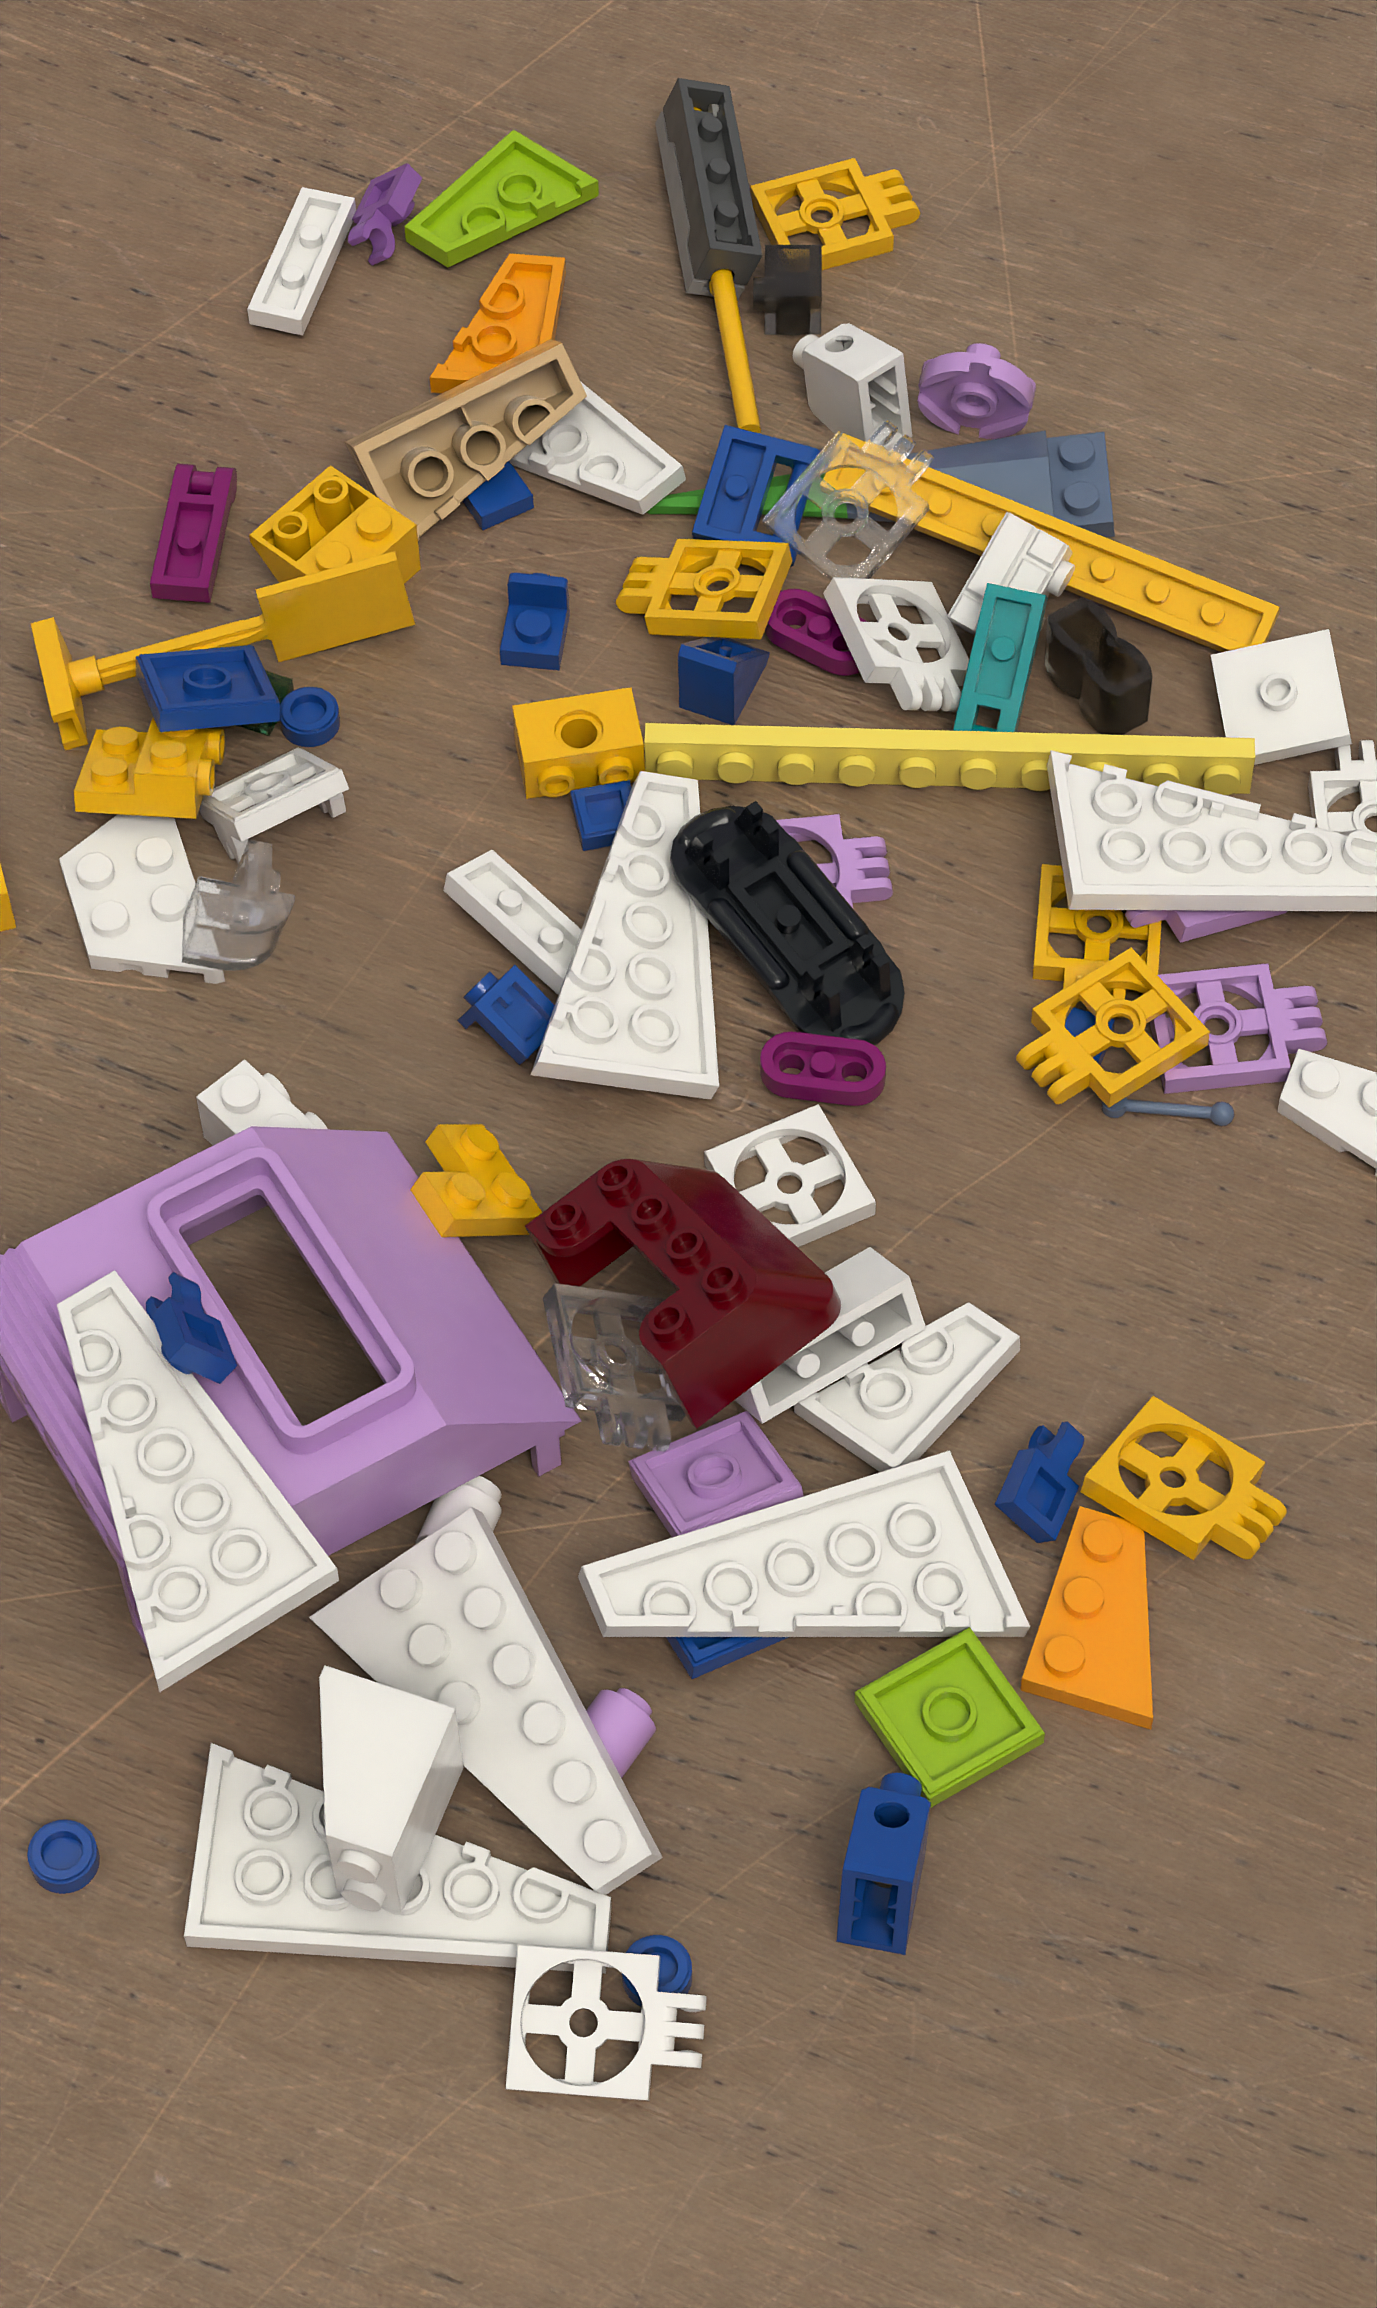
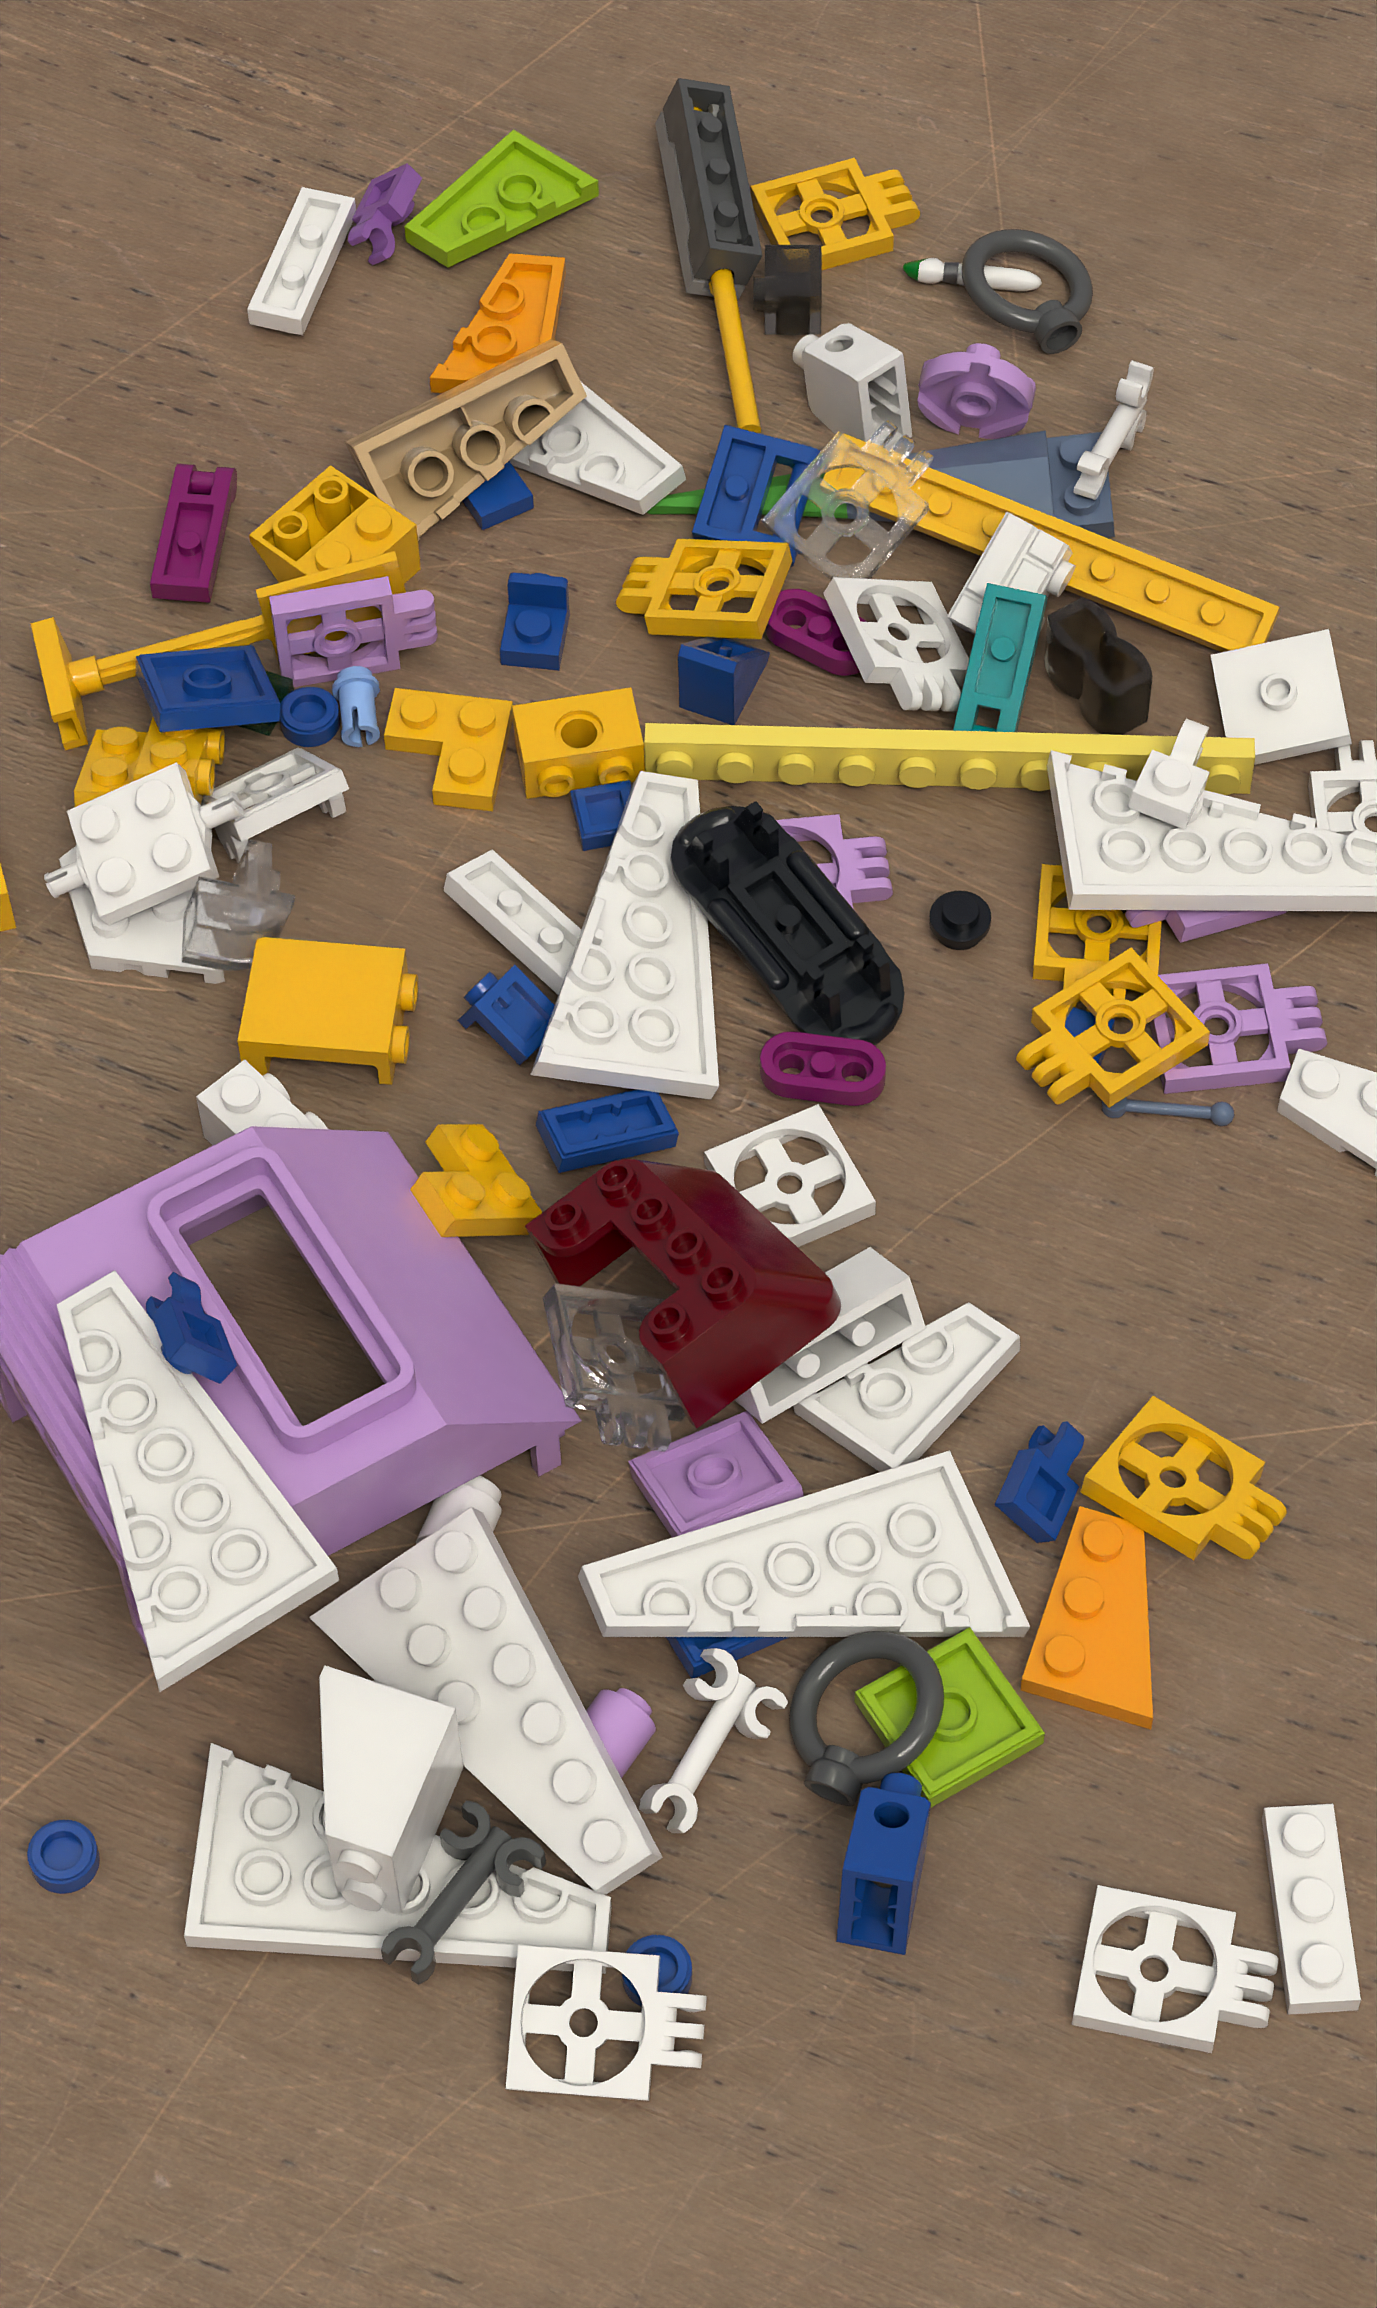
none -> white plate [44,762,244,925]
none -> yellow panel [237,937,418,1085]
none -> lavender piece [269,576,438,689]
none -> light blue pin [332,666,380,747]
none -> dark grey bar [381,1800,546,1985]
none -> yellow plate [384,688,513,812]
none -> blue plate [536,1090,679,1173]
none -> white bar [639,1648,788,1833]
none -> dark grey piece [789,1631,944,1806]
none -> white piece [903,258,1042,292]
none -> black plate [929,891,991,950]
none -> dark grey piece [962,229,1093,354]
none -> white piece [1072,1885,1278,2053]
none -> white bar [1073,360,1154,500]
none -> white plate [1128,718,1210,830]
none -> white plate [1262,1804,1361,2015]

